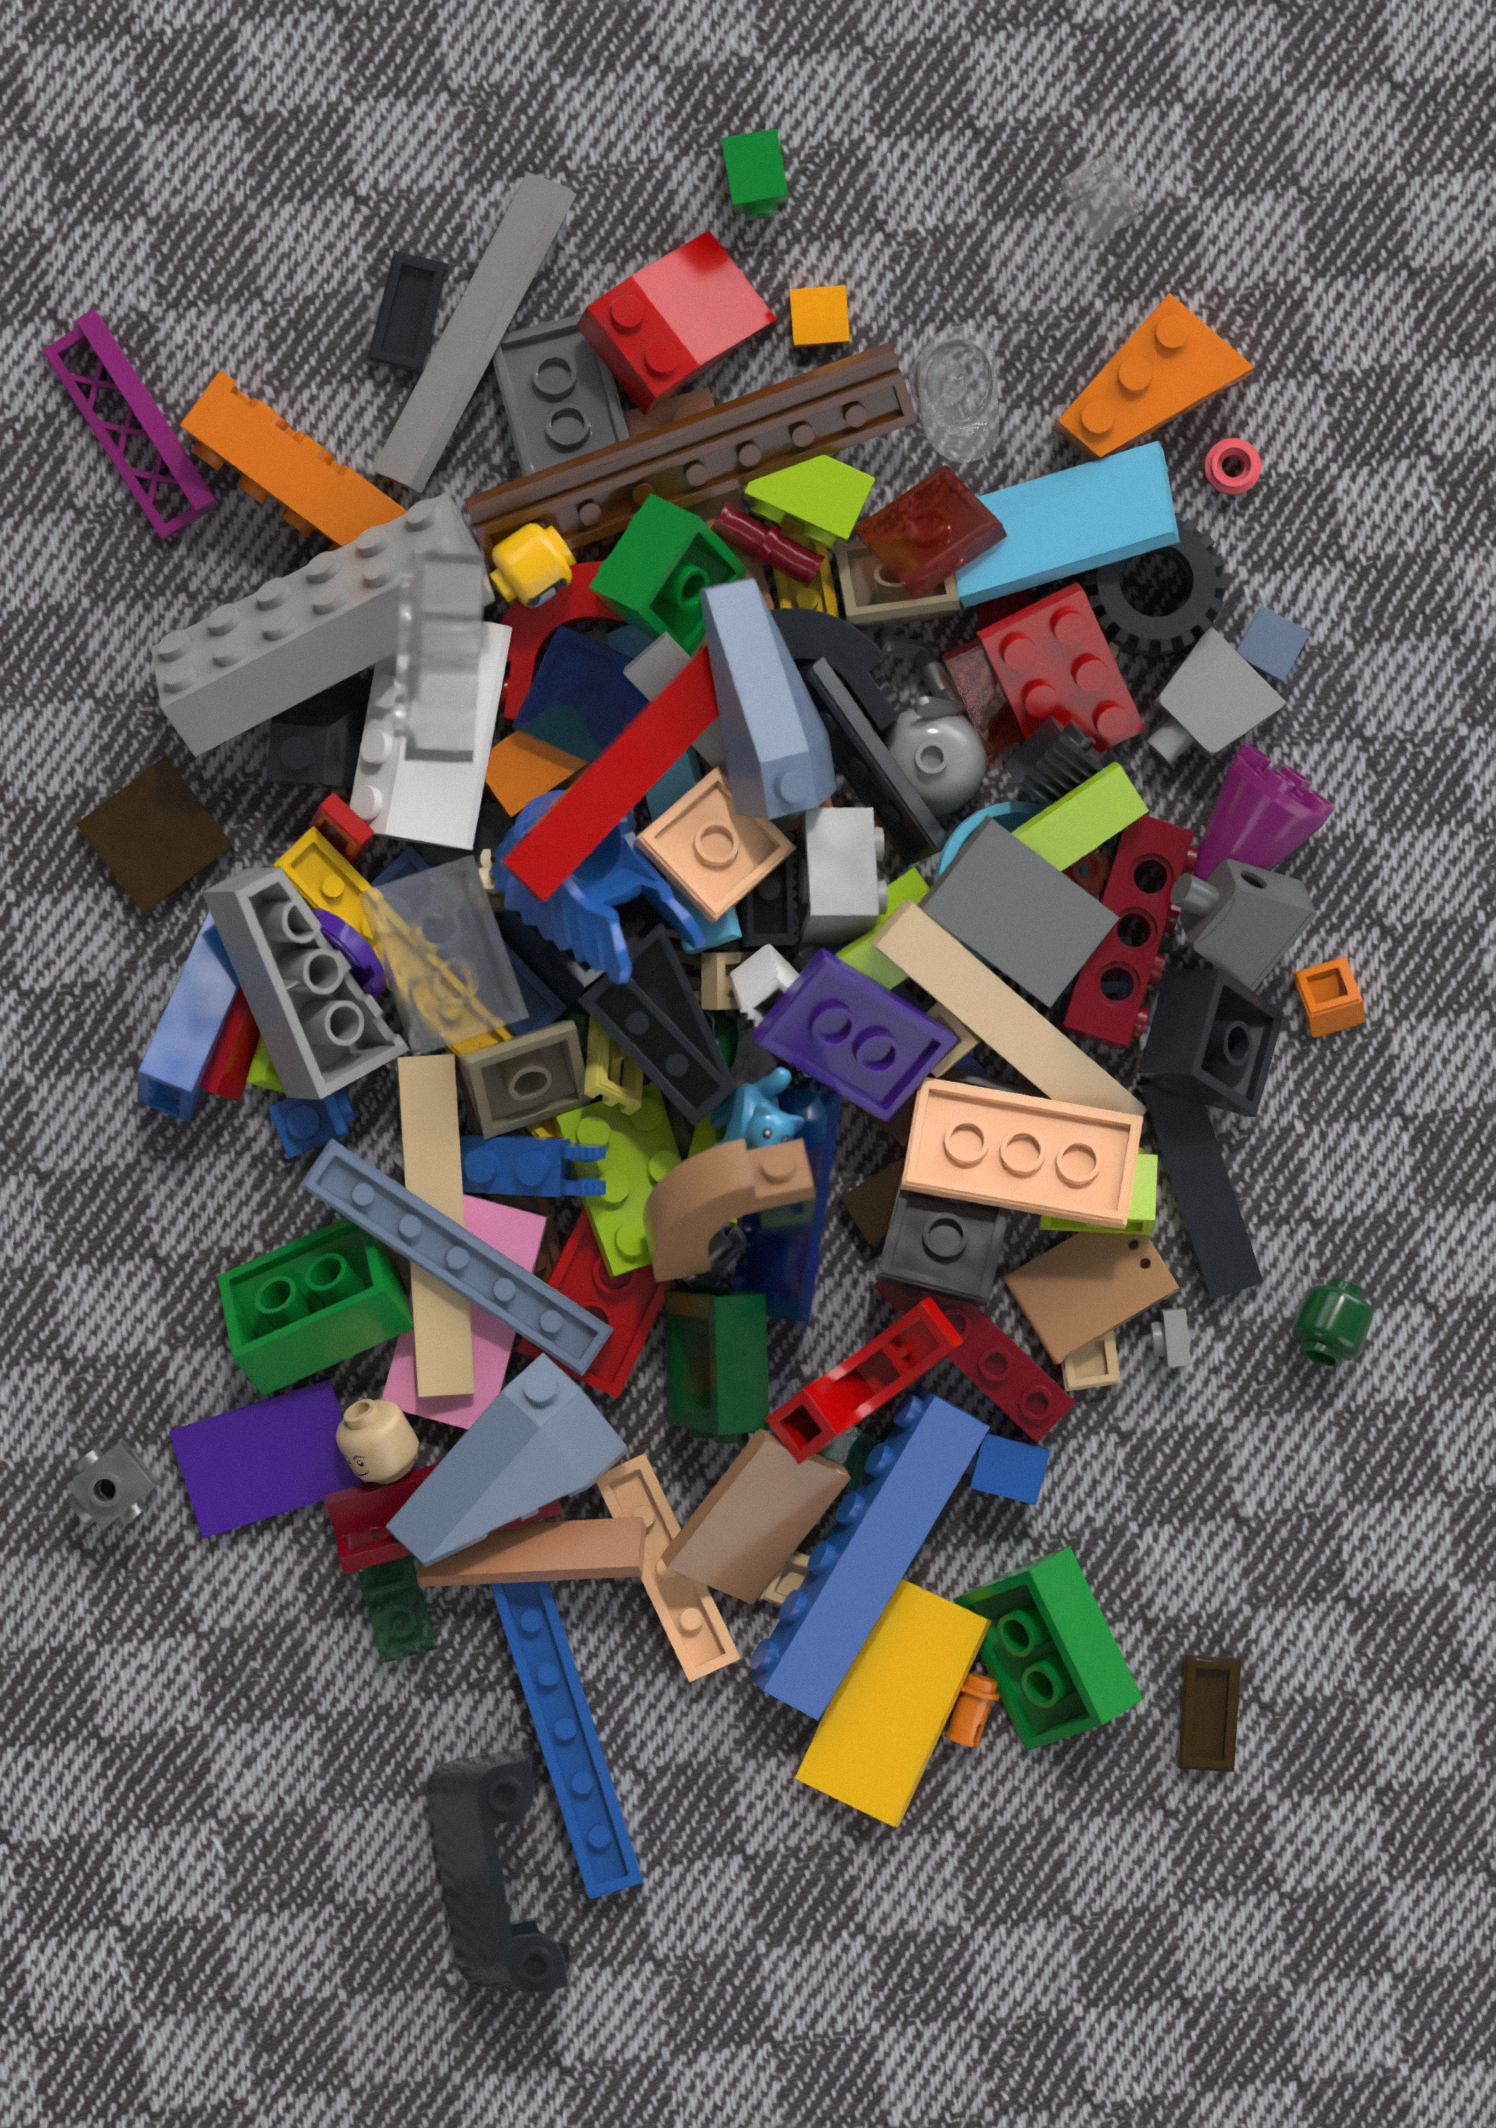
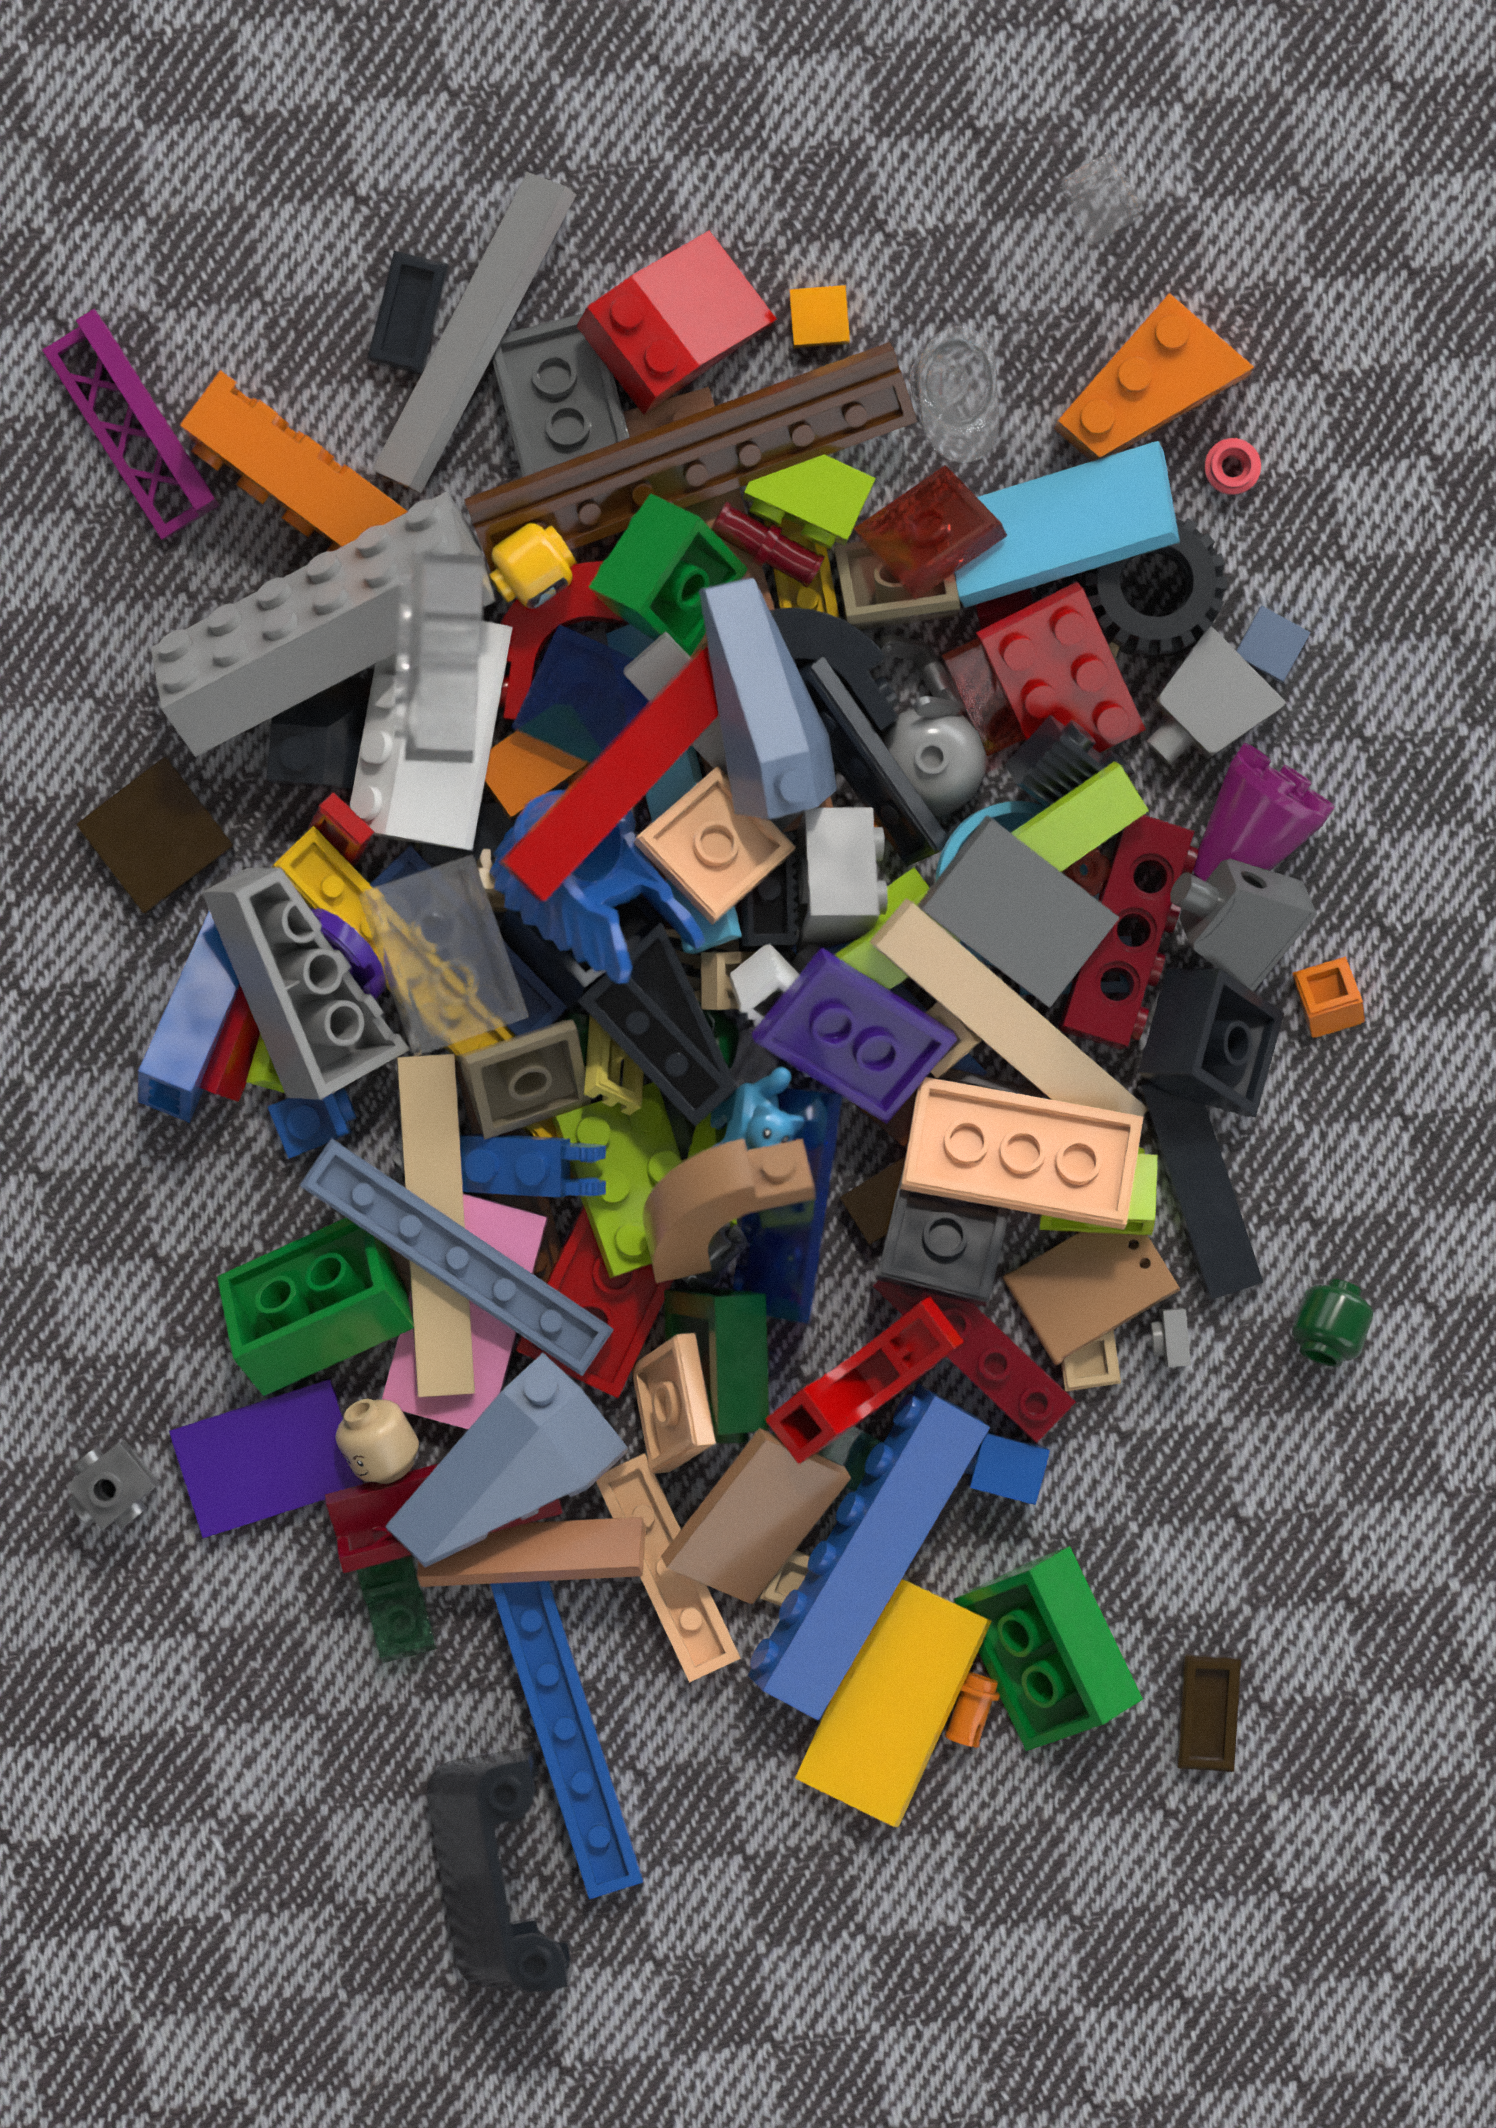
green brick [721,129,788,220] -> none
none -> light nougat tile [632,1333,716,1474]

